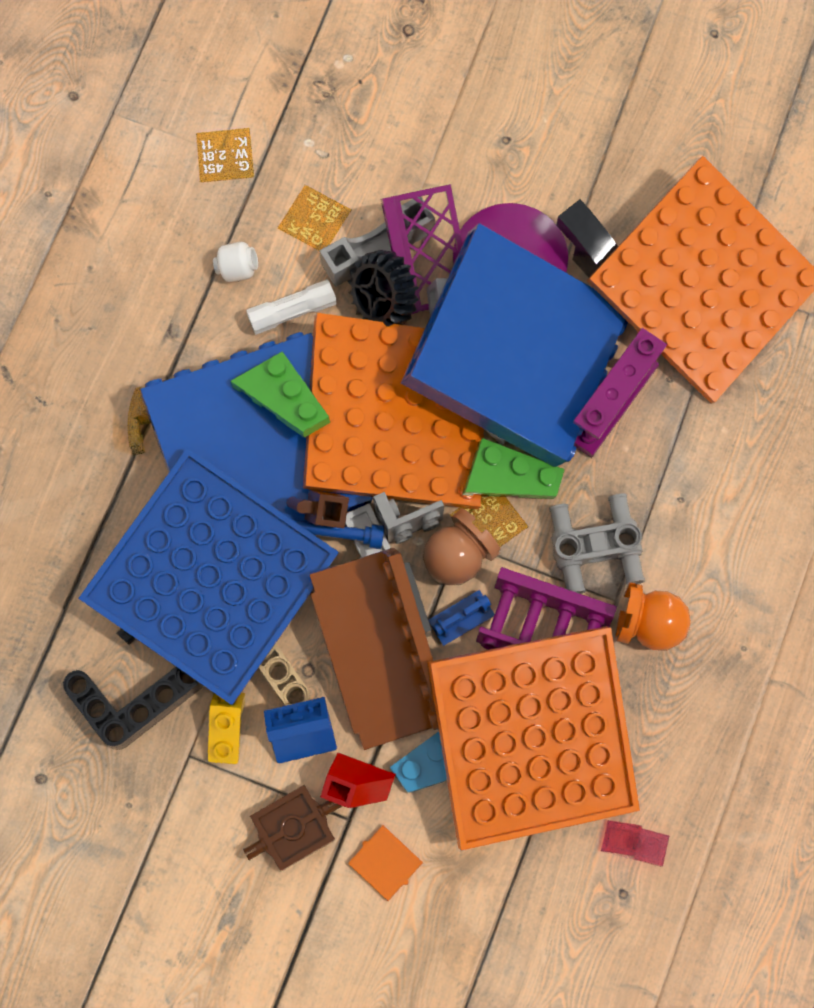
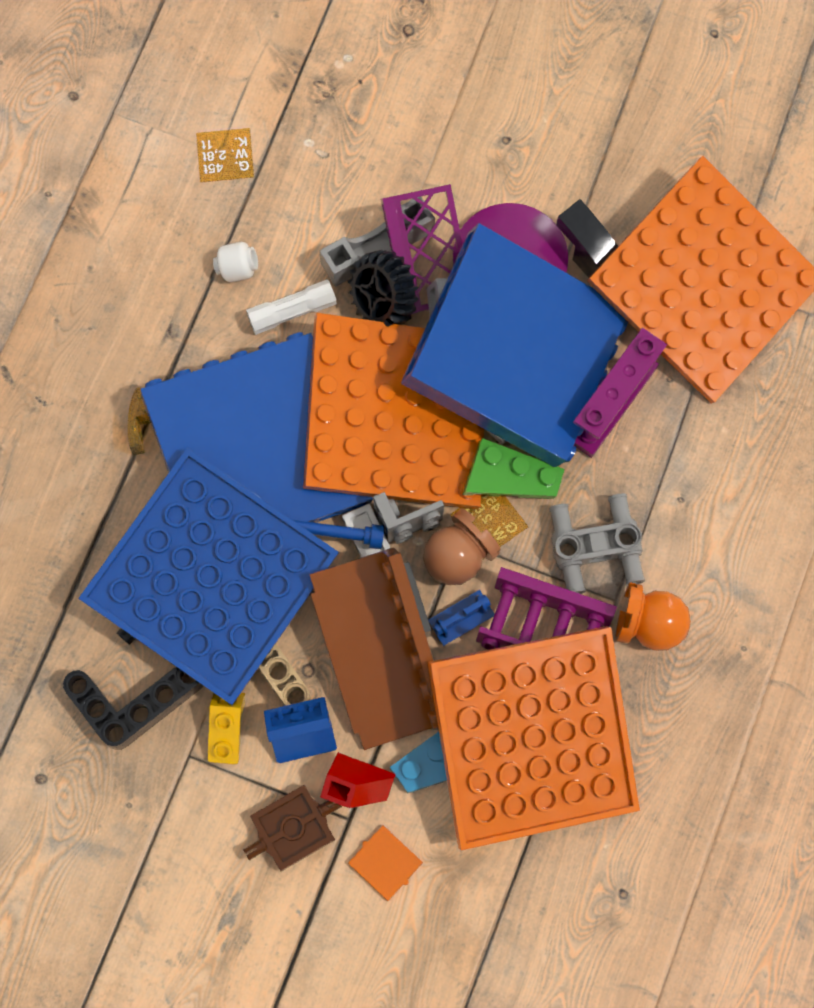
bright green wing [231,351,330,438] -> none
clear yellow sticker [278,185,352,251] -> none
reddish brown brick [286,490,349,528] -> none
clear pink slope [601,820,670,867] -> none

